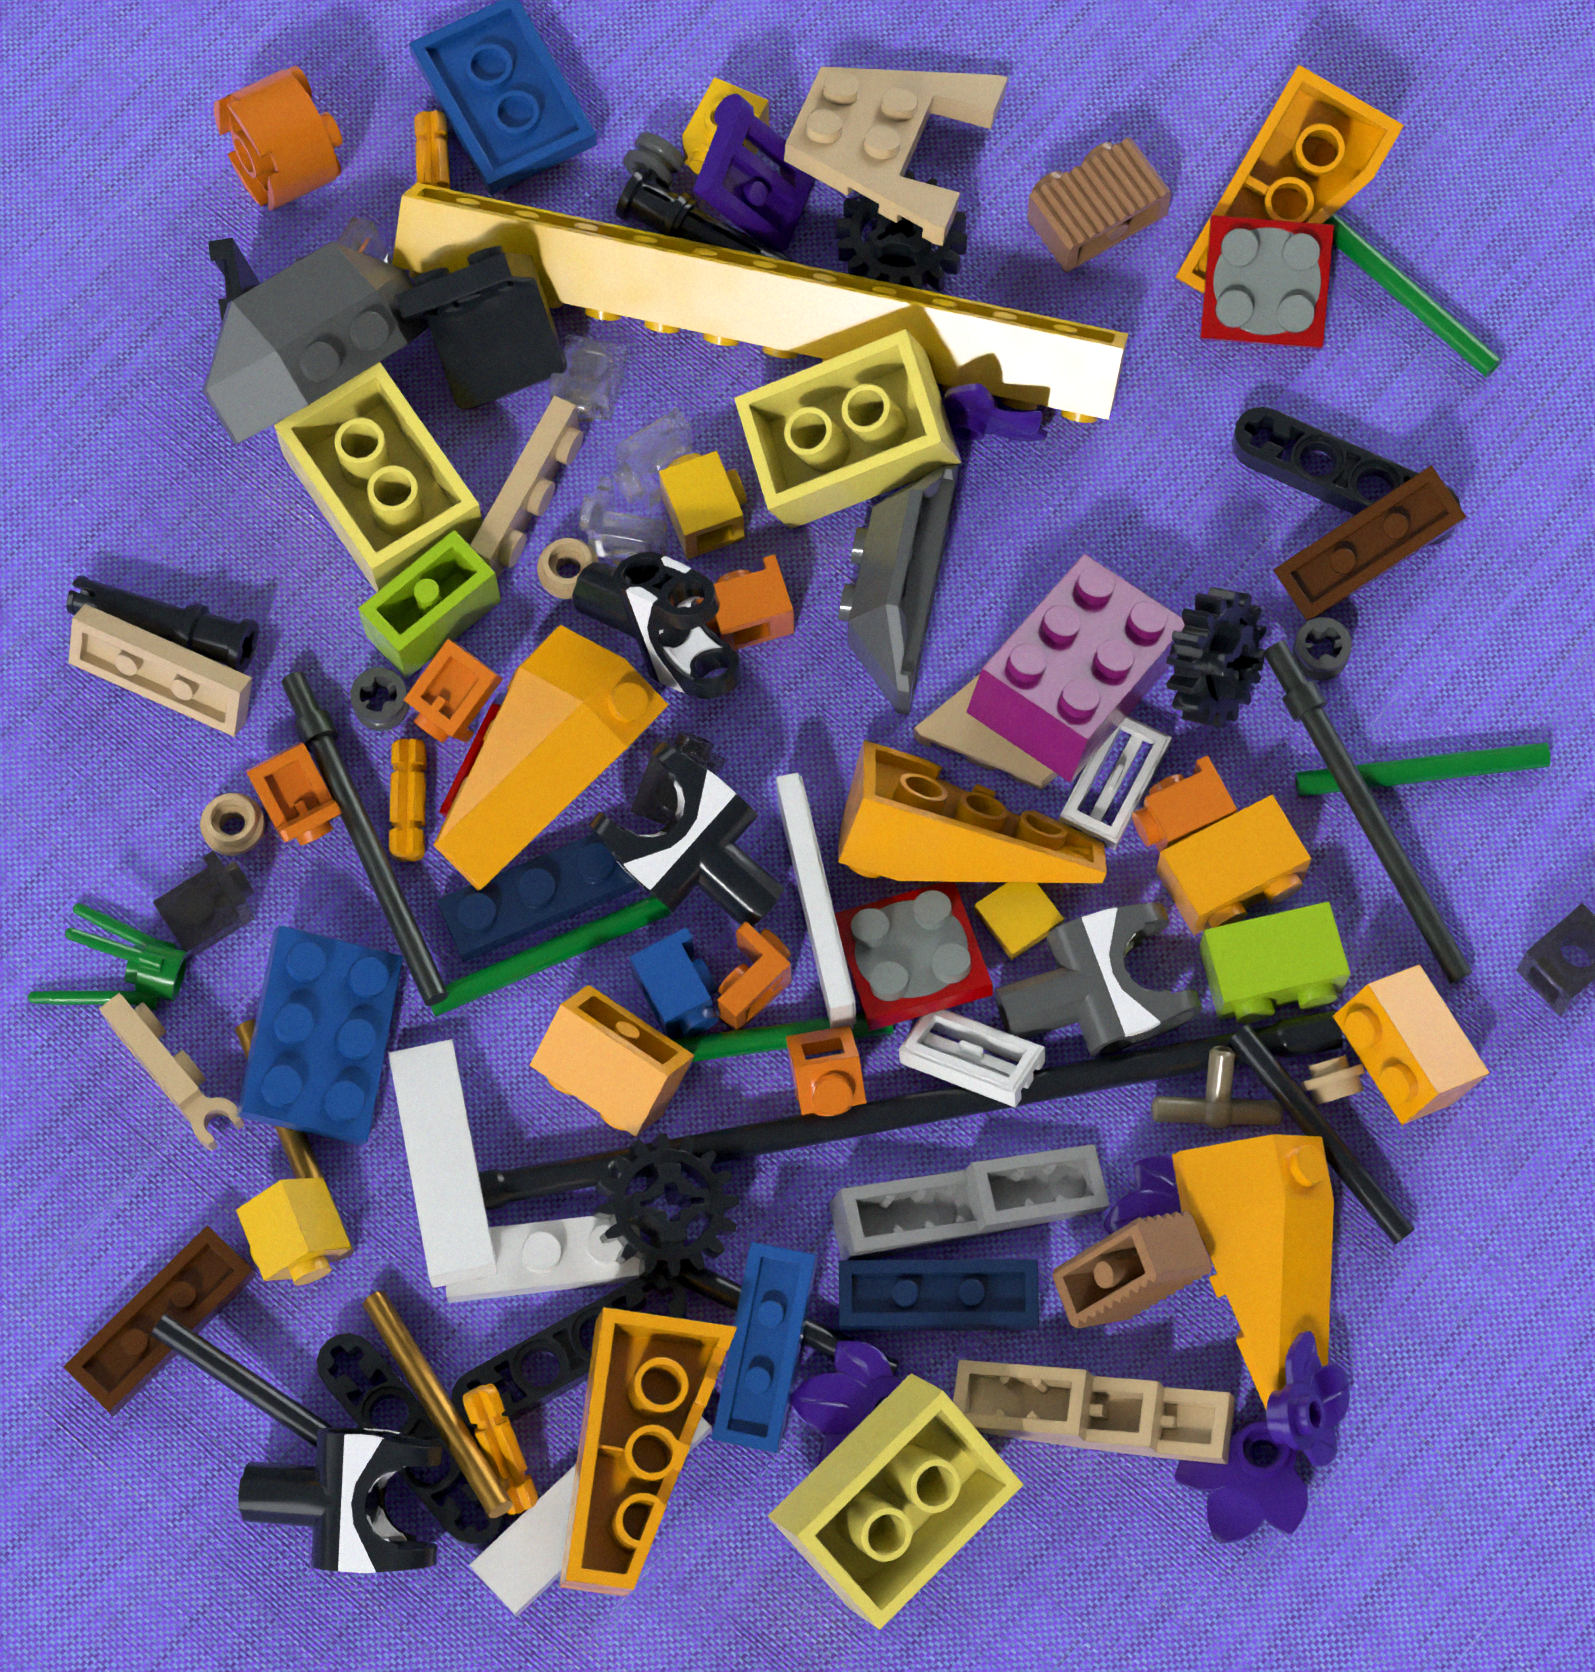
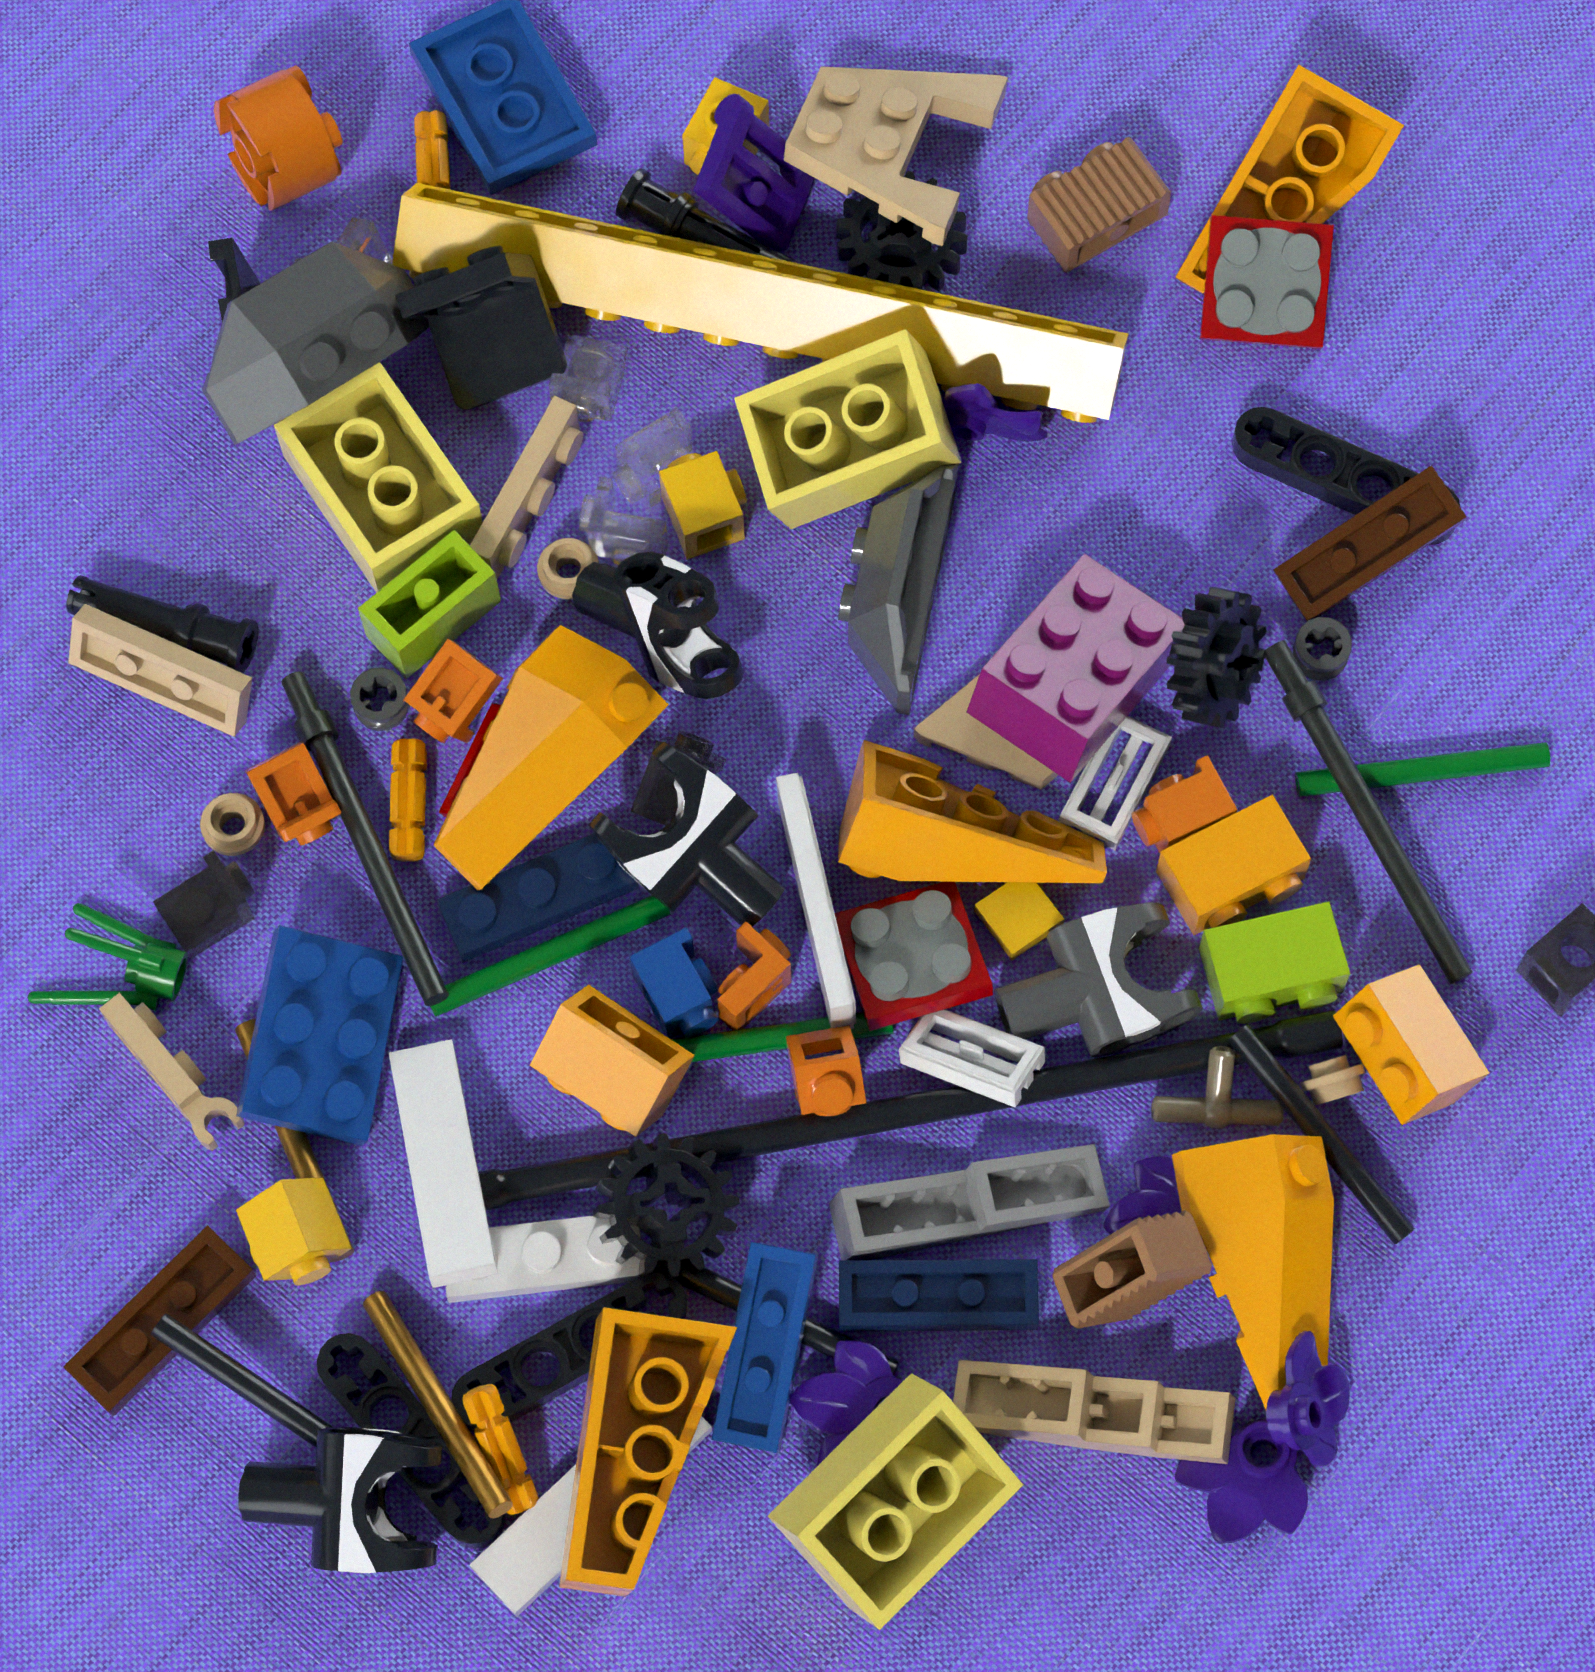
dark grey bush [623,132,685,189] -> none
orange brick [696,554,794,650] -> none
green piece [1323,213,1502,378] -> none

